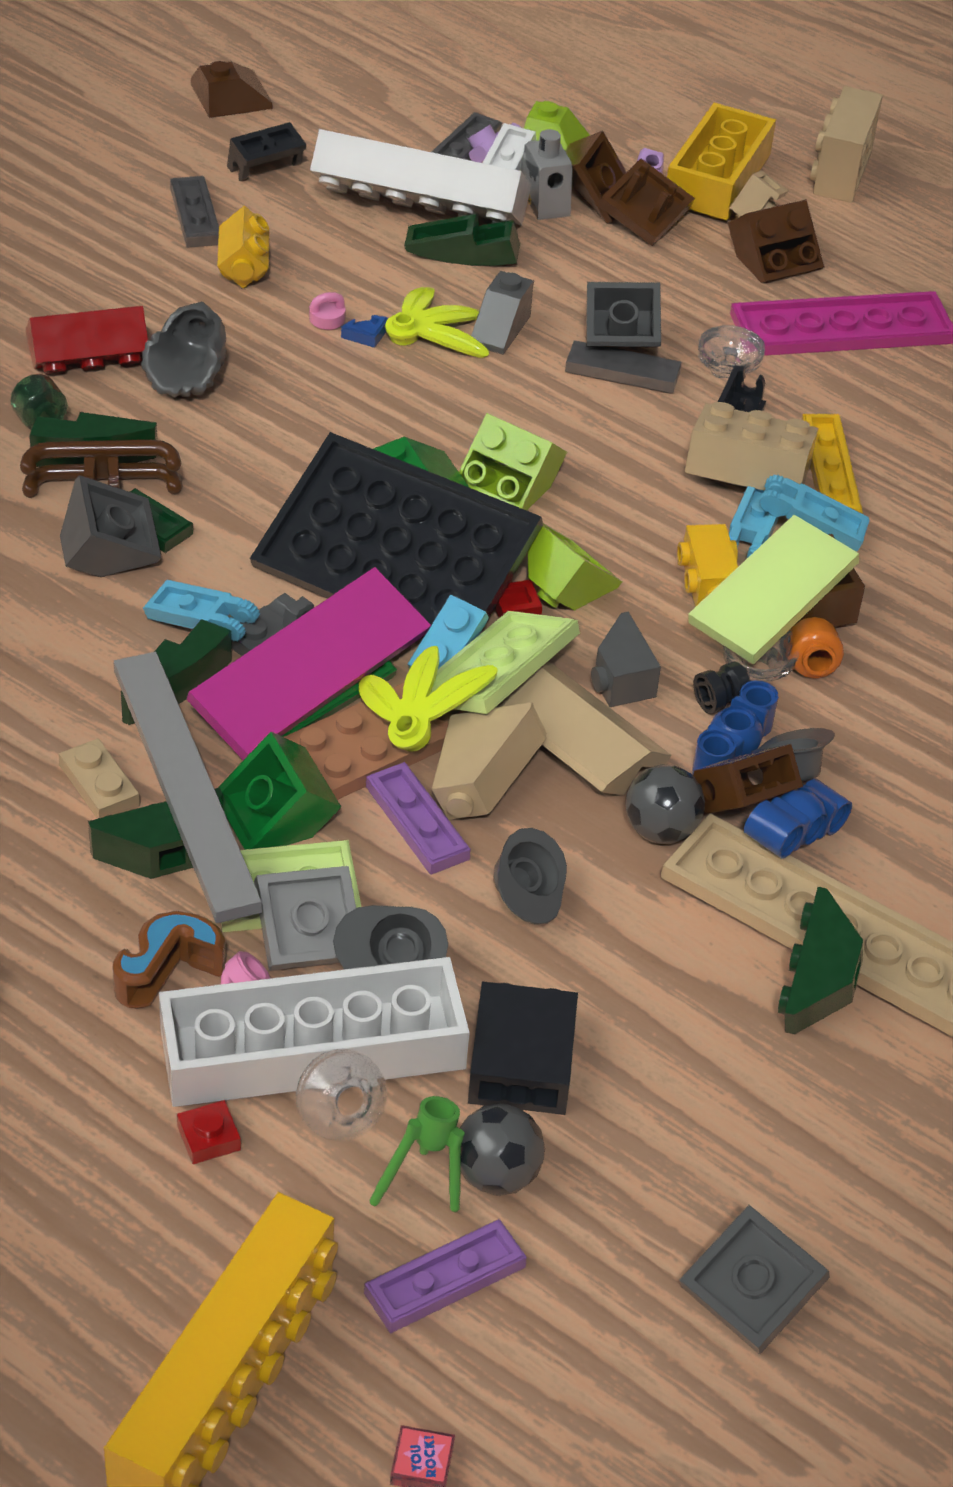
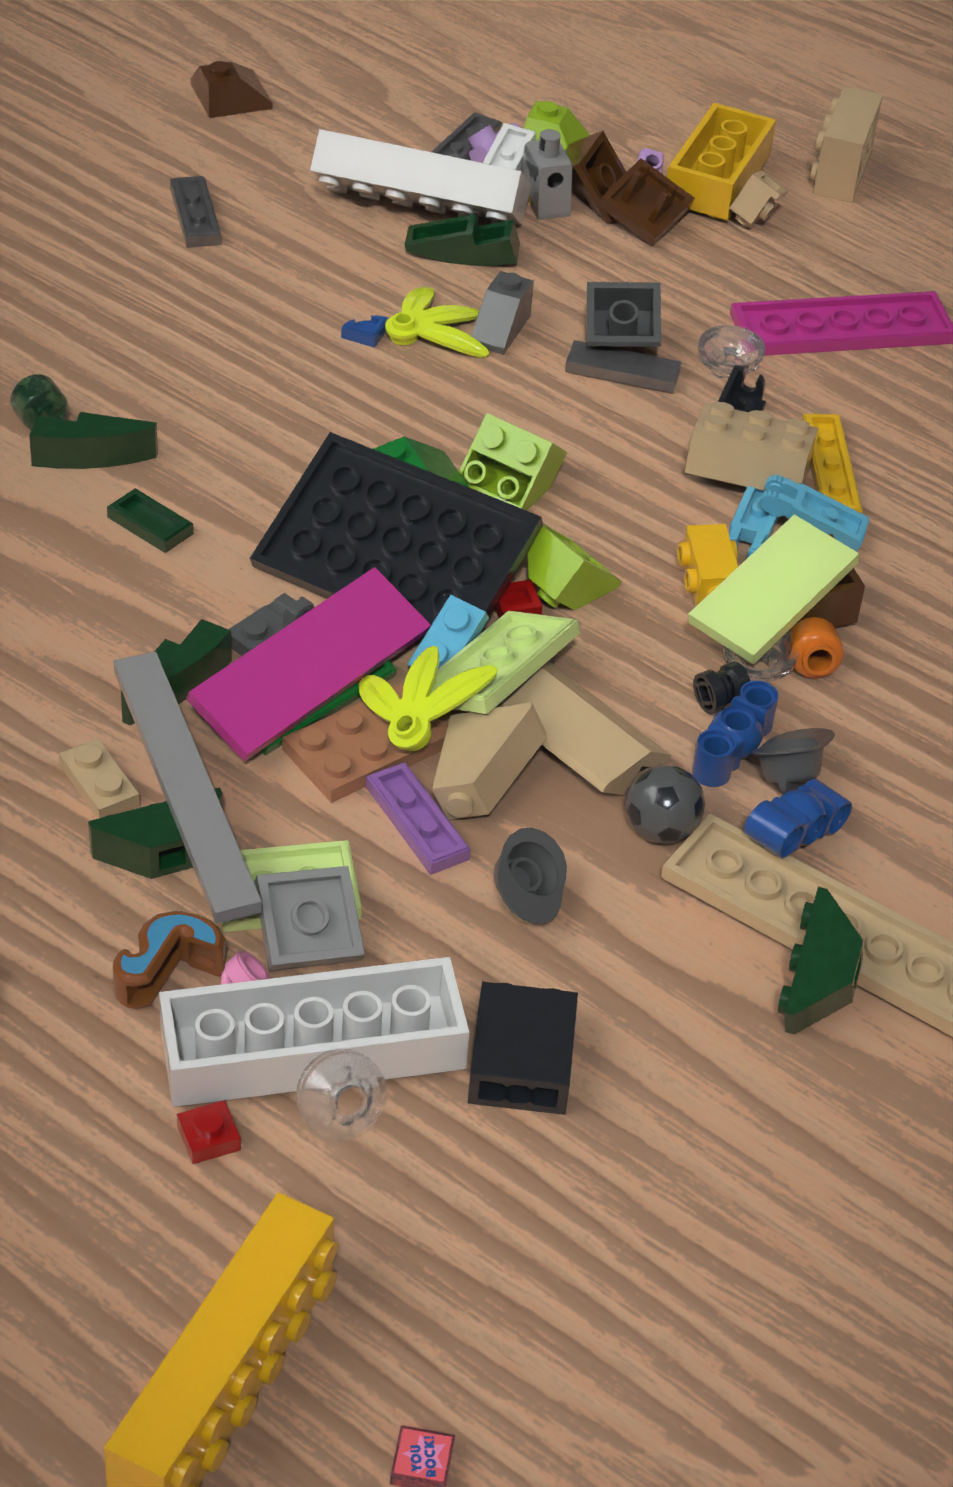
reddish brown piece [20,440,182,498] -> none
red slope [25,306,148,373] -> none
dark grey slope [60,475,161,577] -> none
dark grey piece [141,301,226,397] -> none
medium azure hinge [143,580,260,642] -> none
yellow brick [217,205,270,288] -> none
green slope [218,731,342,850] -> none
black hinge [227,122,307,181] -> none
bright pink tile [309,292,346,330] -> none
dark grey piece [333,905,448,969] -> none
medium lavender tile [364,1219,527,1334] -> none
bright green plant [369,1096,465,1212] -> none
dark grey piece [460,1103,545,1196] -> none
dark grey slope [591,612,661,707] -> none
dark grey hinge [679,1205,830,1355] -> none
reddish brown torso [693,744,803,814] -> none
reddish brown slope [728,199,824,283] -> none

